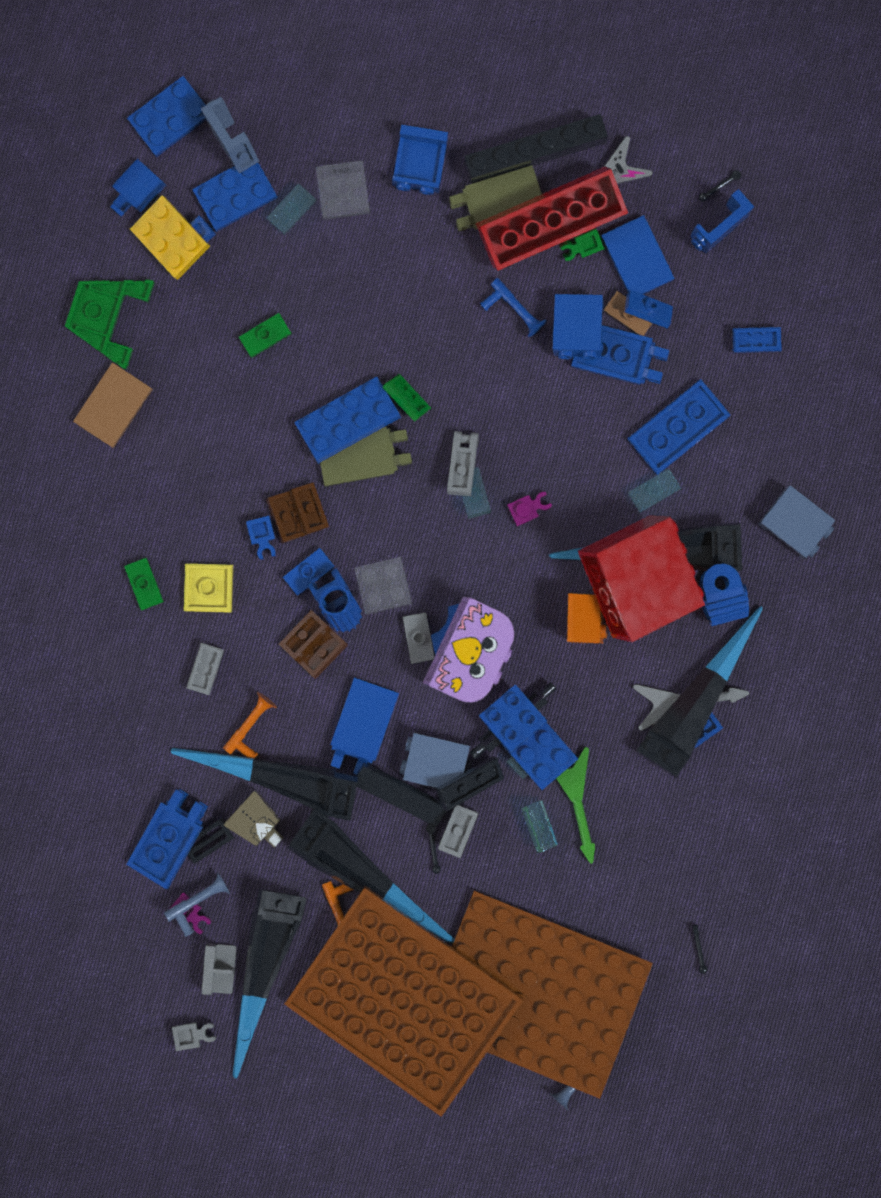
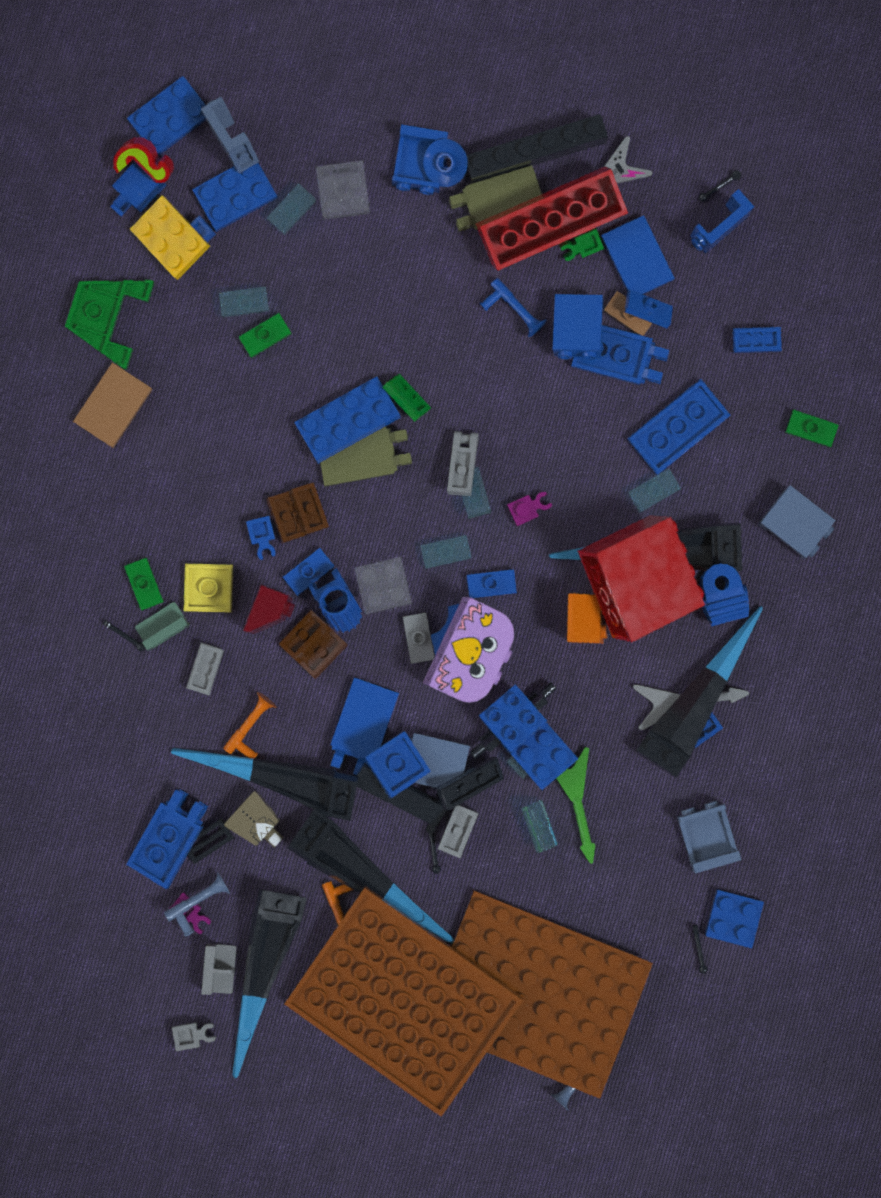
none -> black hinge [103,620,146,652]
none -> red animal [113,137,174,183]
none -> sand green panel [135,602,190,651]
none -> clear light blue plate [219,287,269,317]
none -> dark red slope [243,585,295,634]
none -> blue plate [364,731,431,798]
none -> clear light blue plate [420,535,472,569]
none -> blue dish [423,139,468,187]
none -> blue plate [467,569,517,599]
none -> sand blue panel [677,801,741,873]
none -> blue plate [705,889,764,948]
none -> green plate [785,410,838,448]

